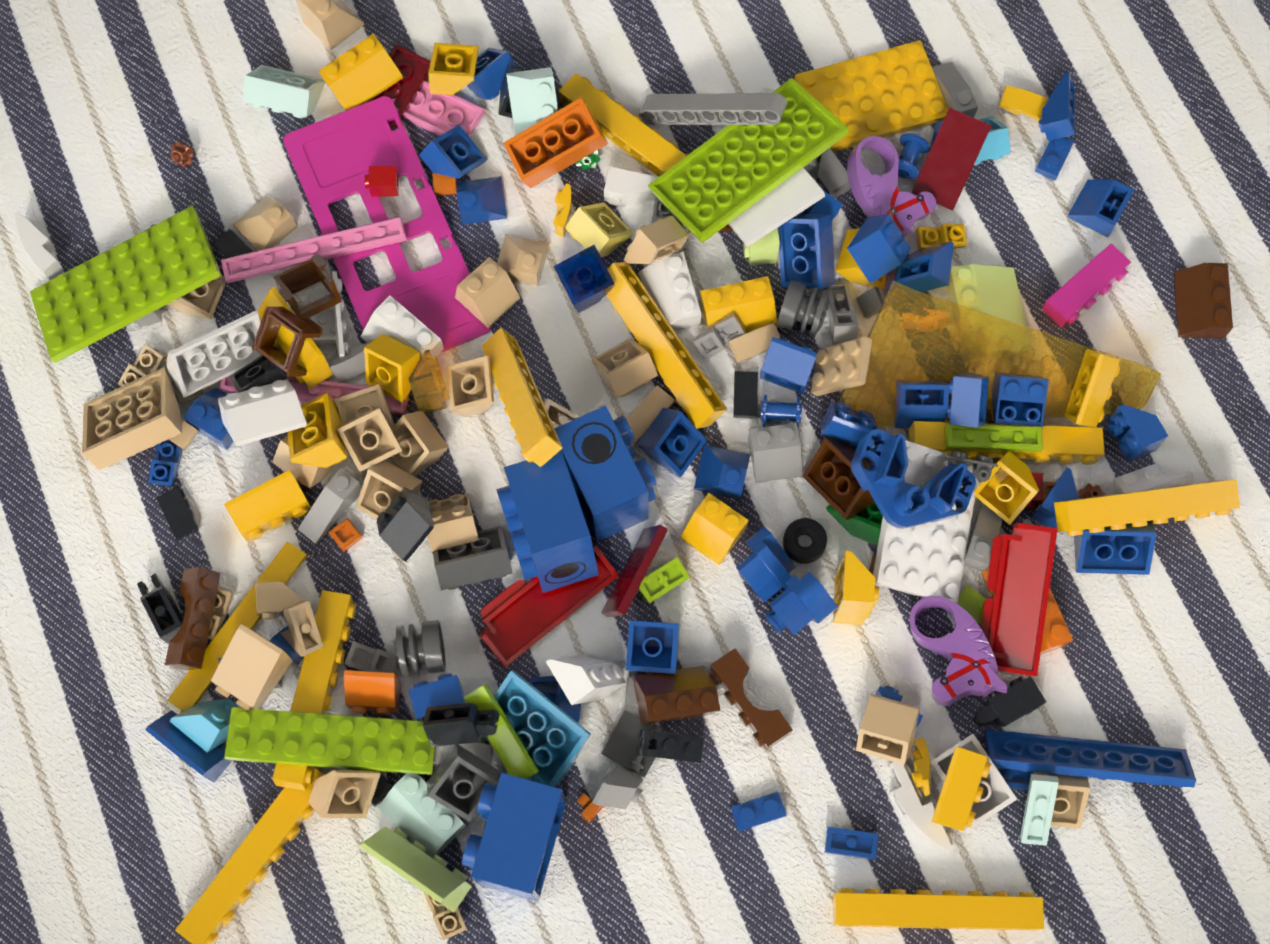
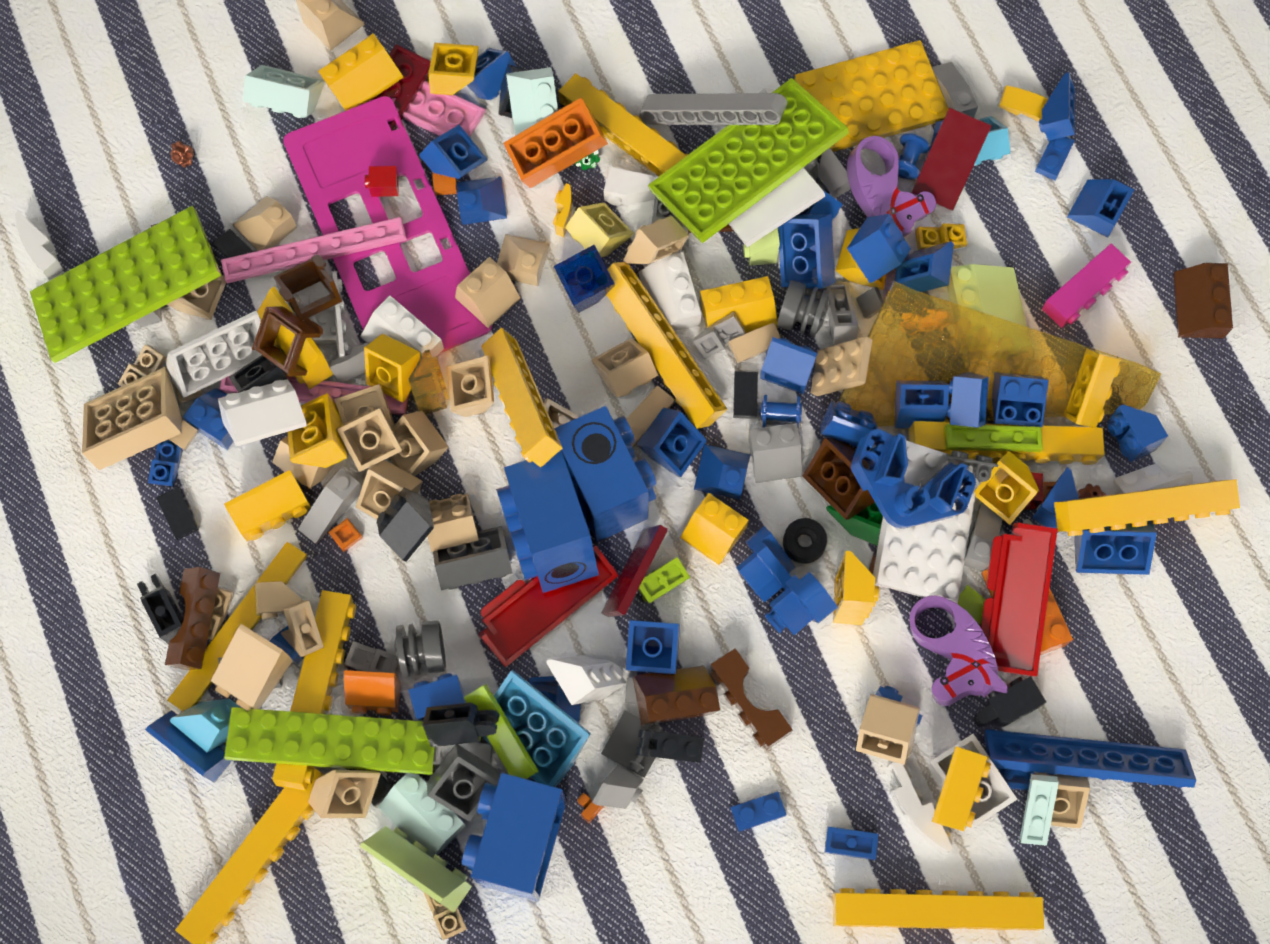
yellow slope [912,737,932,796] -> none

